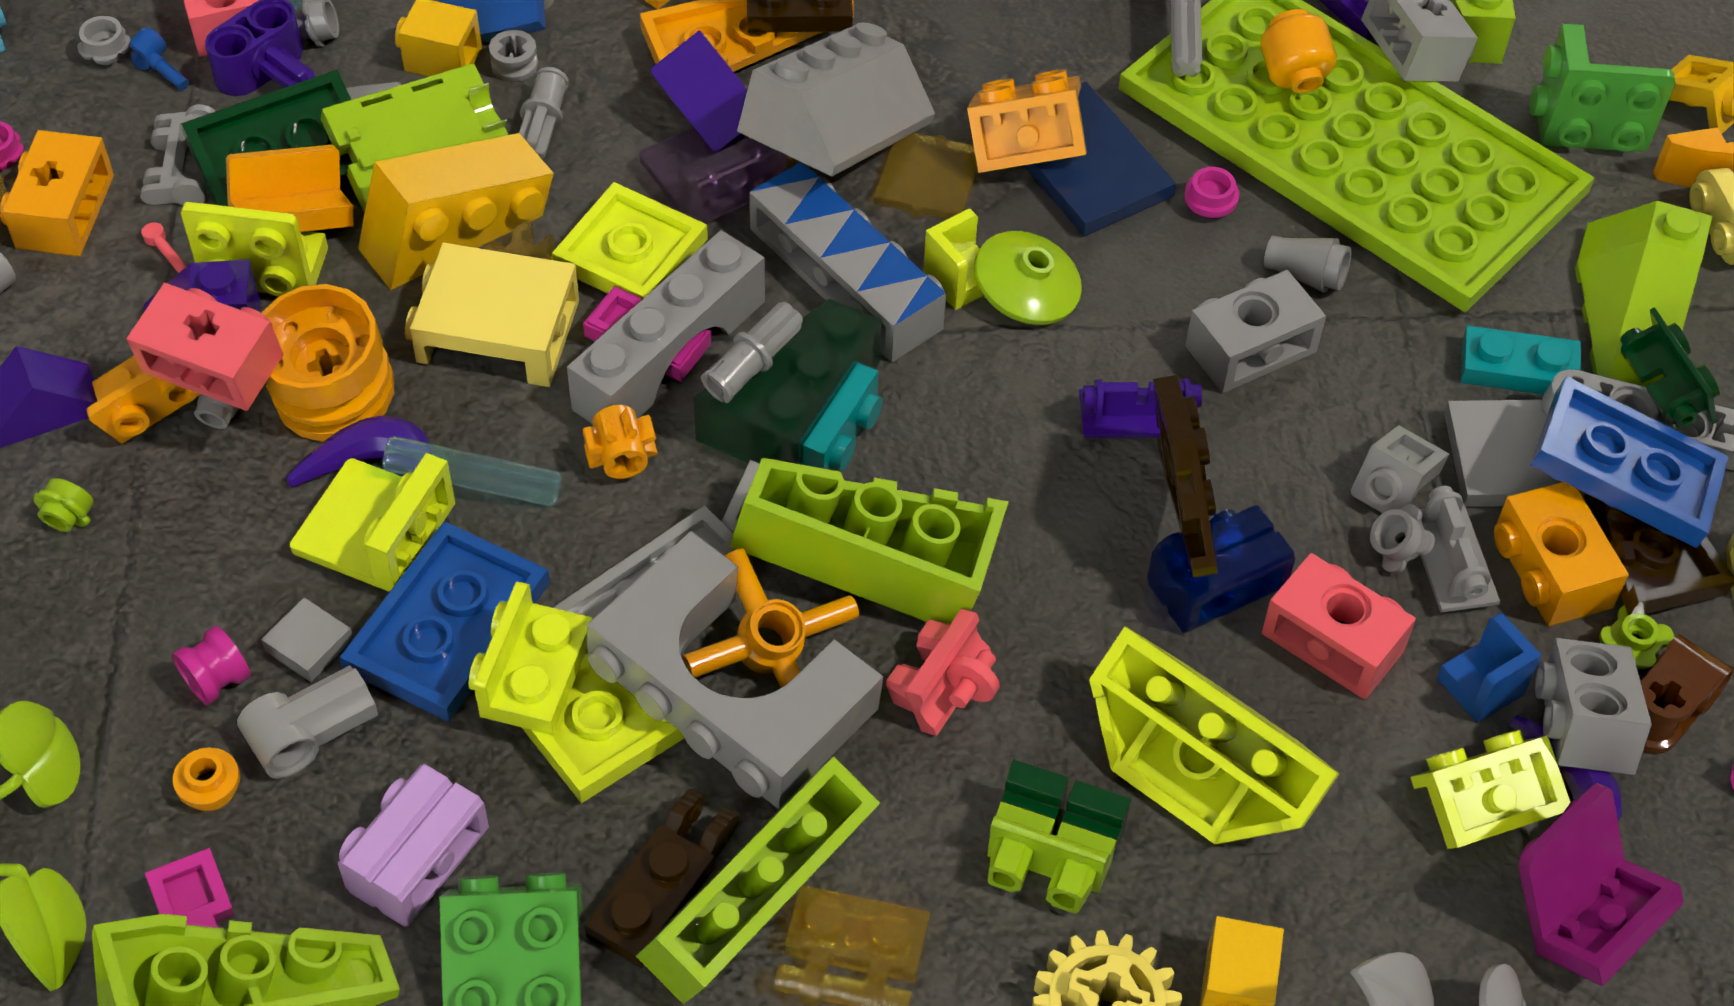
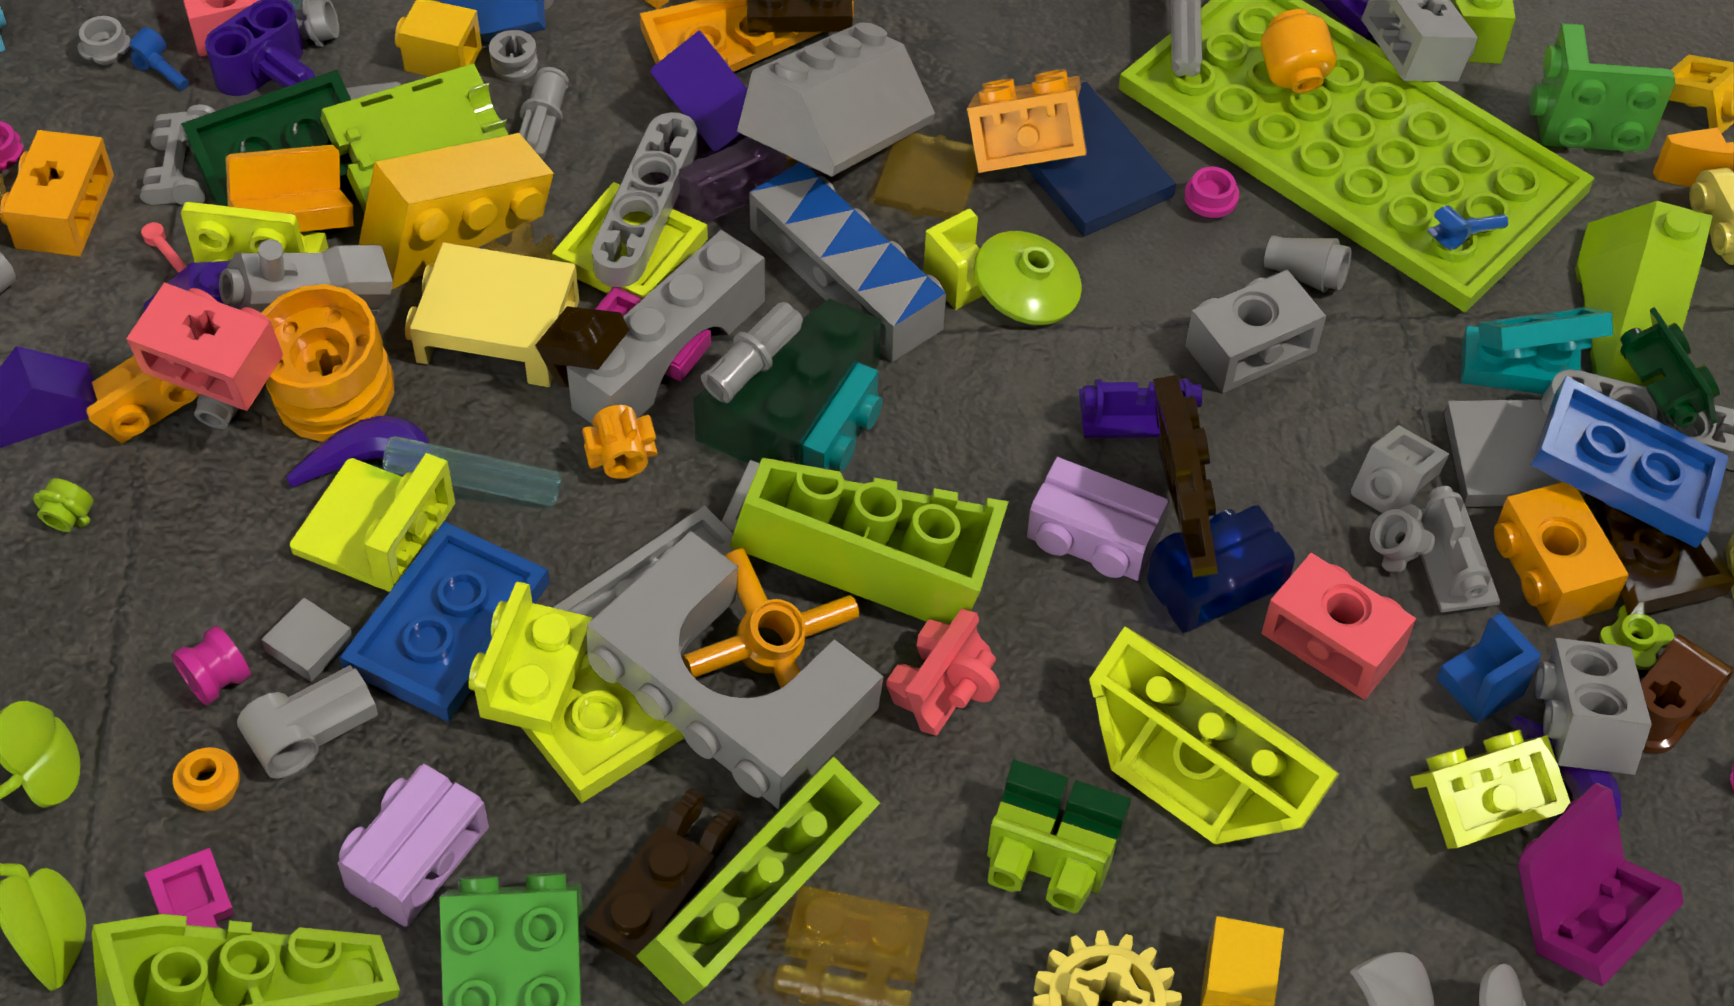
none -> light grey piece [219,239,393,317]
none -> dark brown bracket [535,306,630,387]
none -> light grey beam [592,112,698,287]
none -> lavender brick [1027,457,1170,581]
none -> blue hand [1428,205,1508,250]
none -> teal plate [1479,307,1613,358]

